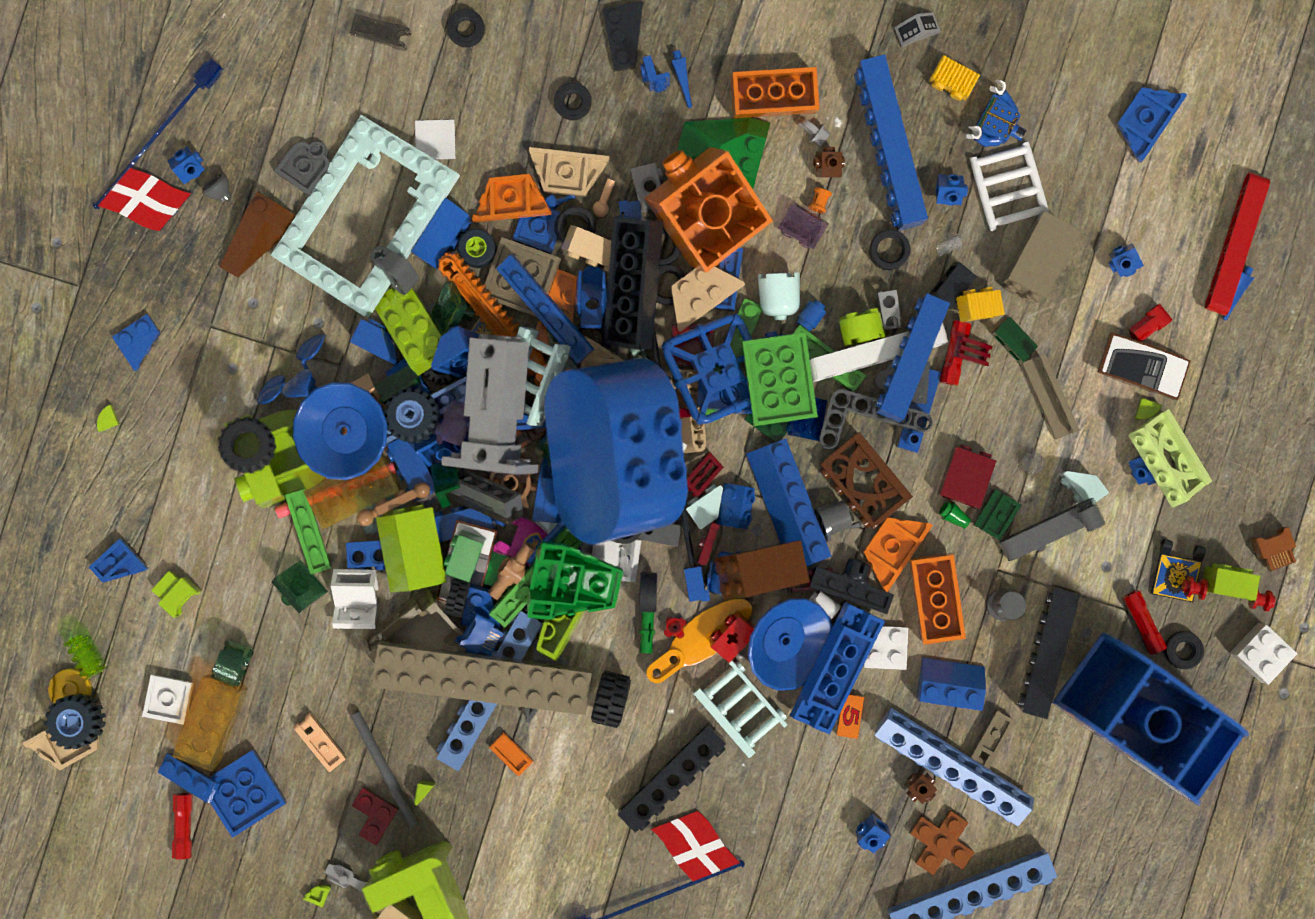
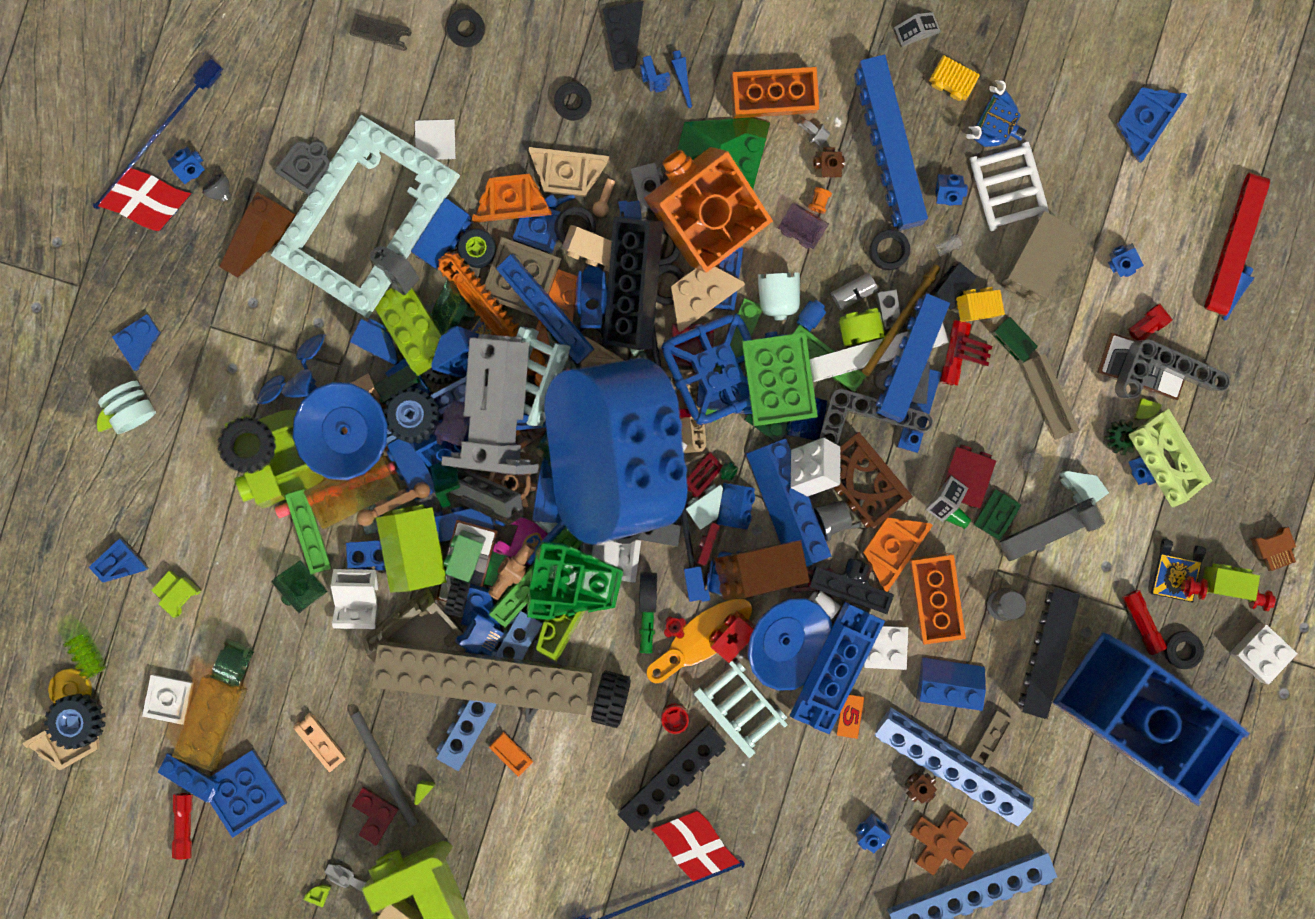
none -> light aqua wheel [98,381,156,434]
none -> red wheel [661,703,689,734]
none -> dark green plate [720,461,738,481]
none -> white piece [791,438,840,496]
none -> light grey pin [831,272,878,311]
none -> pearl gold bar [862,264,941,376]
none -> slope [925,476,968,522]
none -> dark green gear [1104,419,1139,455]
none -> dark grey beam [1115,340,1230,398]

